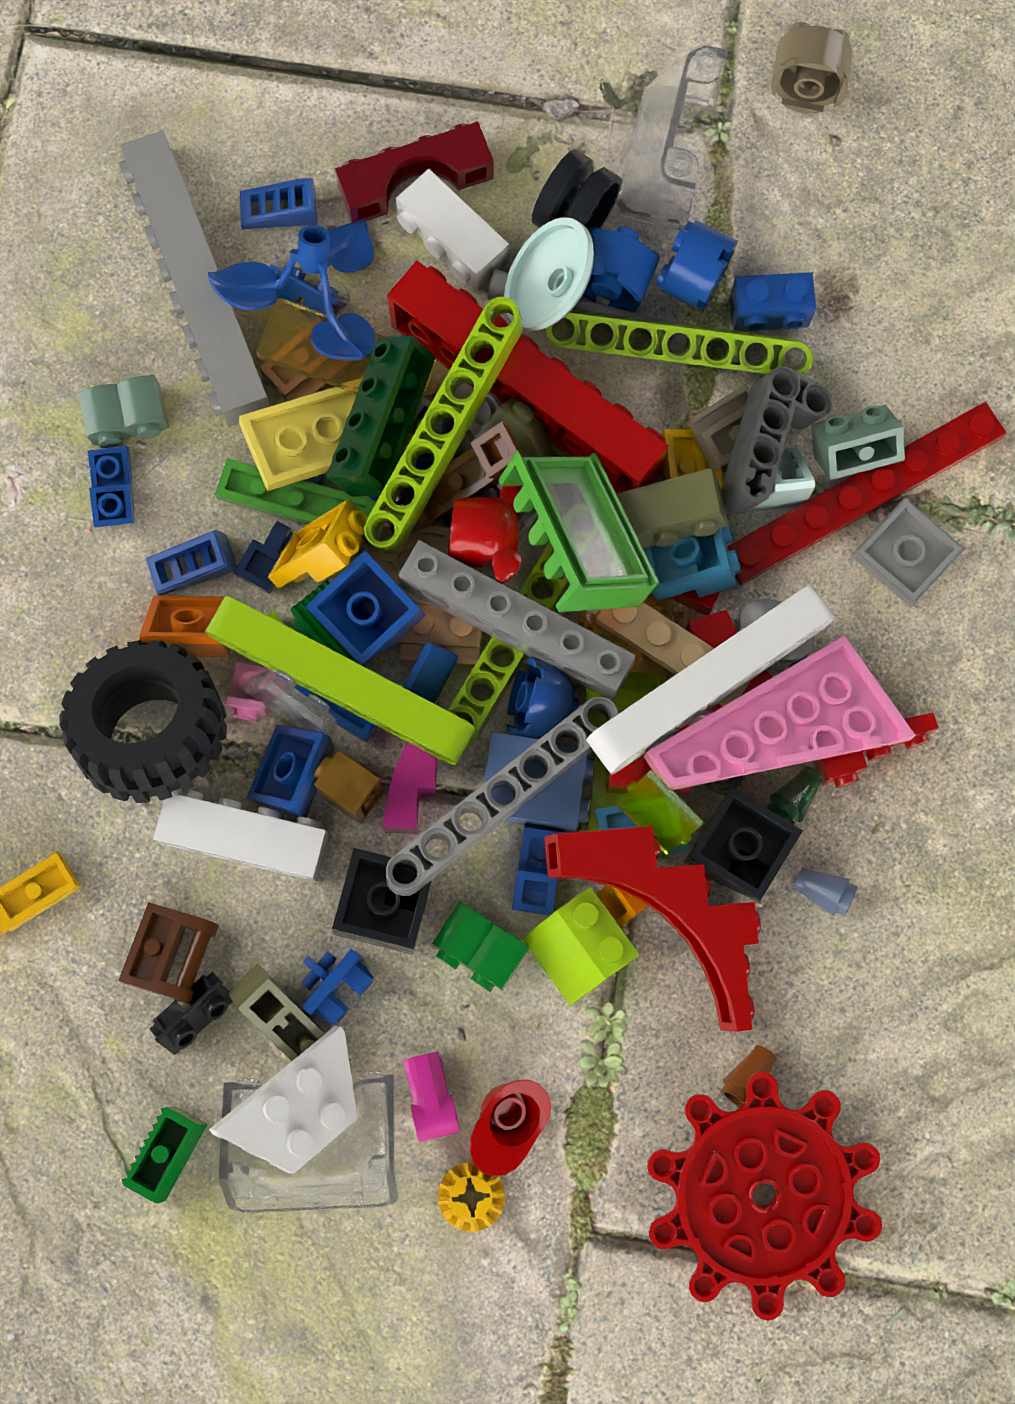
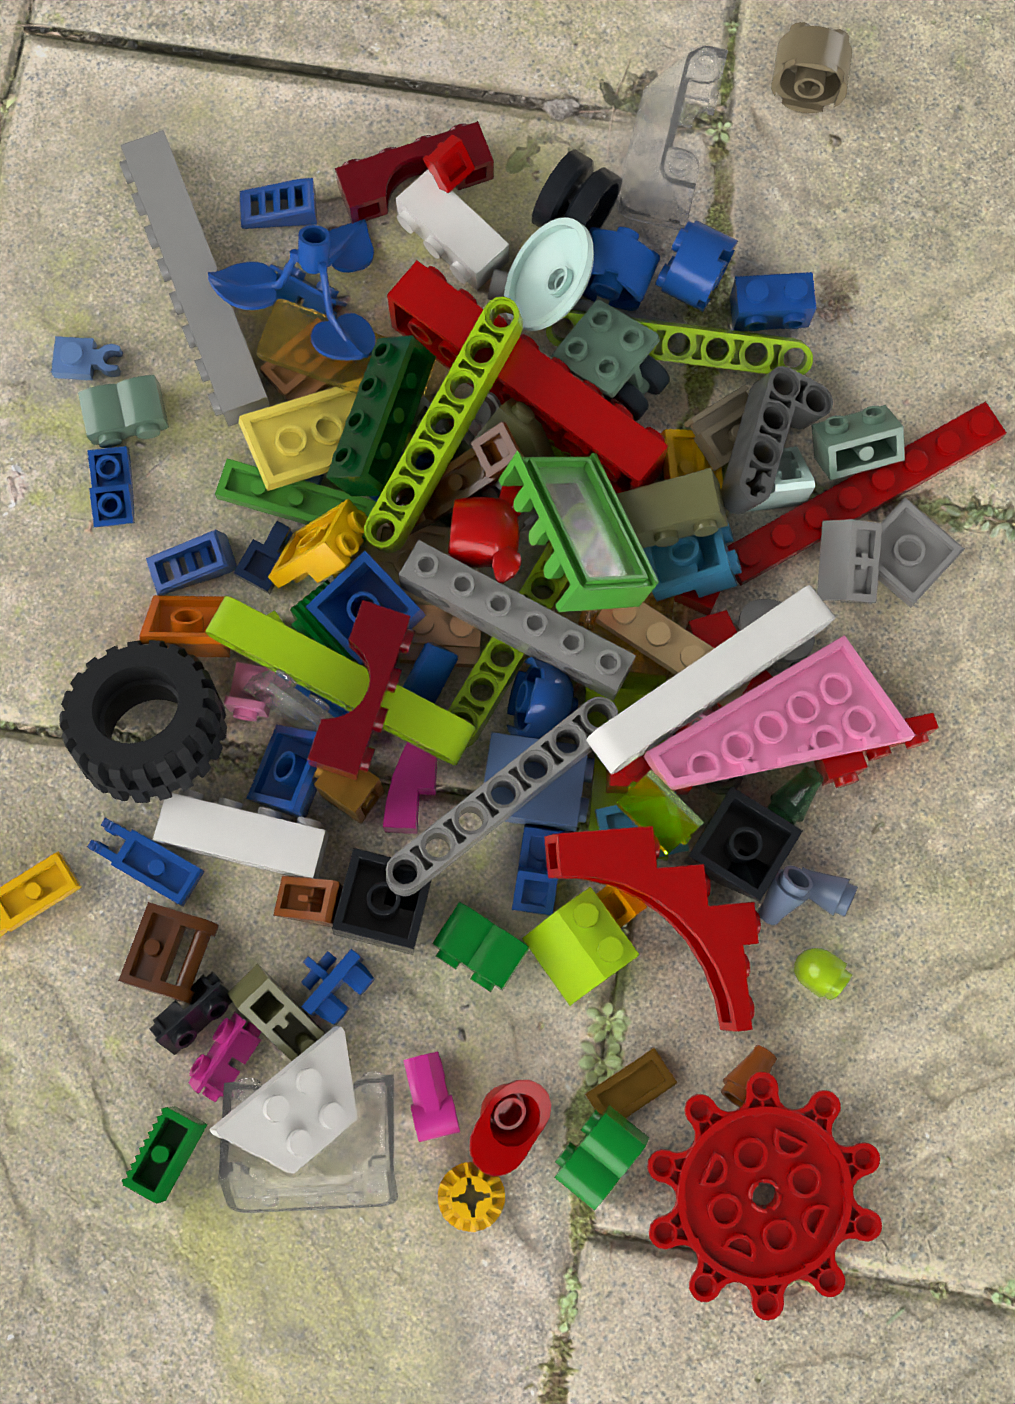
none -> medium blue plate [51,336,123,380]
none -> blue hinge [87,817,205,907]
none -> dark pink hinge [188,1012,262,1102]
none -> dark orange slope [273,875,343,928]
none -> dark red arch [307,600,415,781]
none -> red tile [423,135,475,193]
none -> sand green plate [551,300,670,421]
none -> green brick [554,1105,650,1211]
none -> pearl gold tile [585,1048,677,1118]
none -> sand blue cone [758,866,813,925]
none -> lime piece [794,948,852,1000]
none -> light grey hinge [817,519,882,603]

